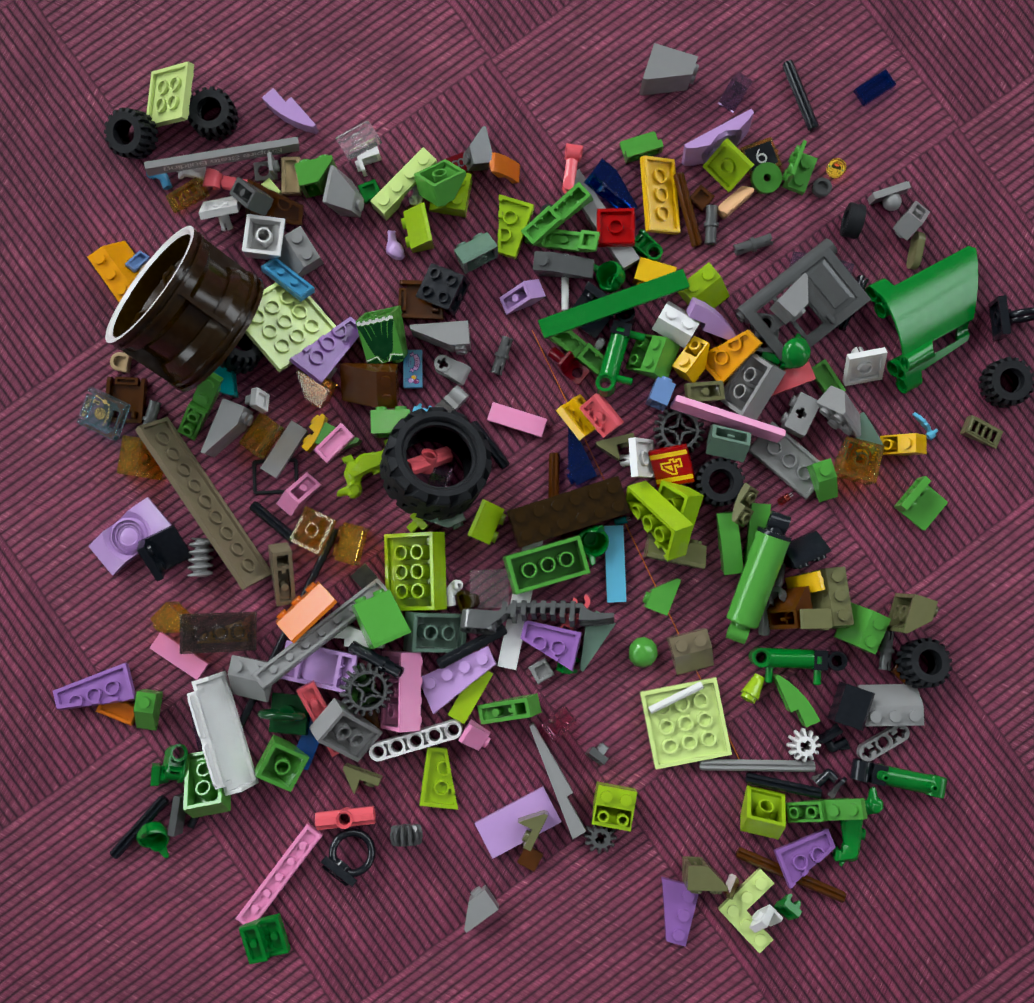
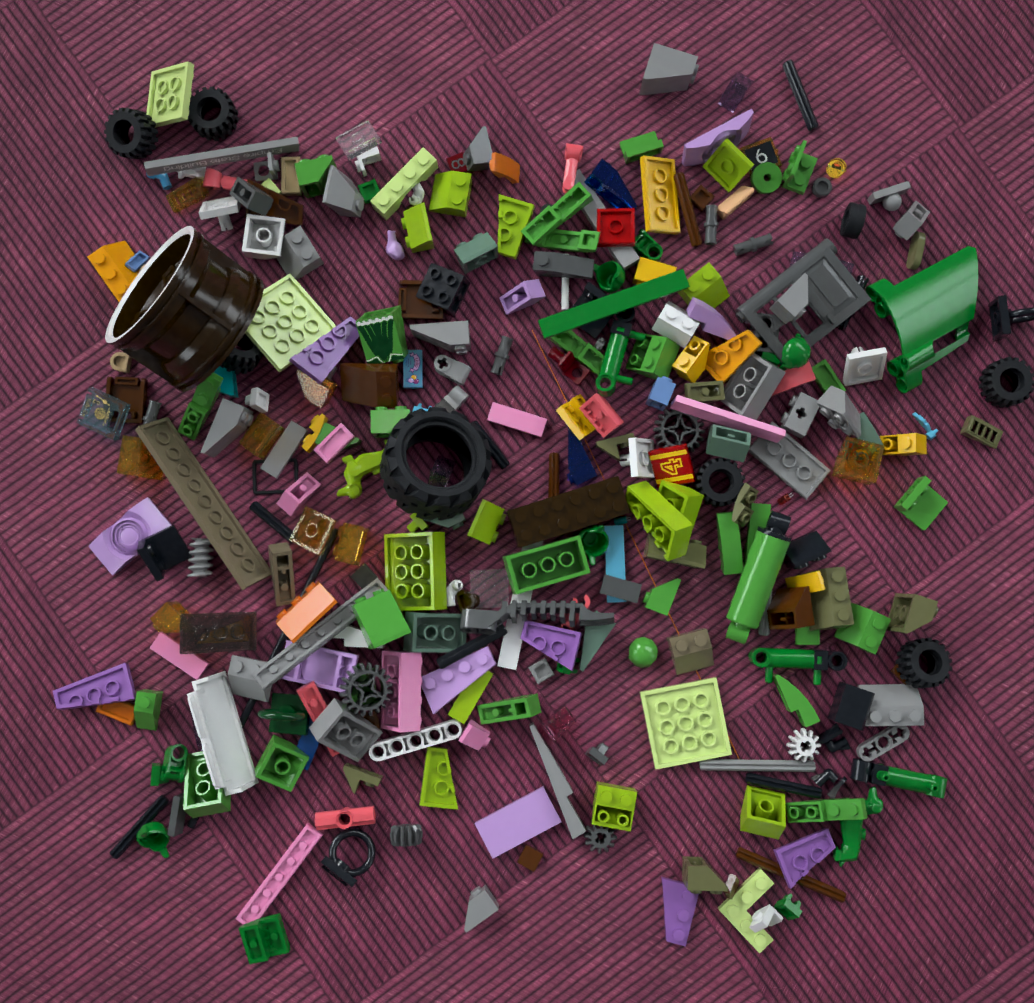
dark azure tile [261,258,315,302] -> none
lavender slope [262,88,319,134] -> none
black pin [348,641,404,679] -> none
coral piece [407,446,453,475] -> none
bright green slope [414,159,466,207] -> none
olive slope [518,810,548,851] -> none
white bar [648,682,704,714] -> none
lime cone [740,673,765,704] -> none
dark grey piece [768,564,787,606] -> none
olive slope [800,608,833,631] -> none
bright green slope [807,458,838,503] -> none
clear blue tile [853,69,896,106] -> none
dark grey pin [878,631,895,671] -> none
none -> dark grey tile [599,574,642,603]
none -> bright green slope [795,626,820,645]

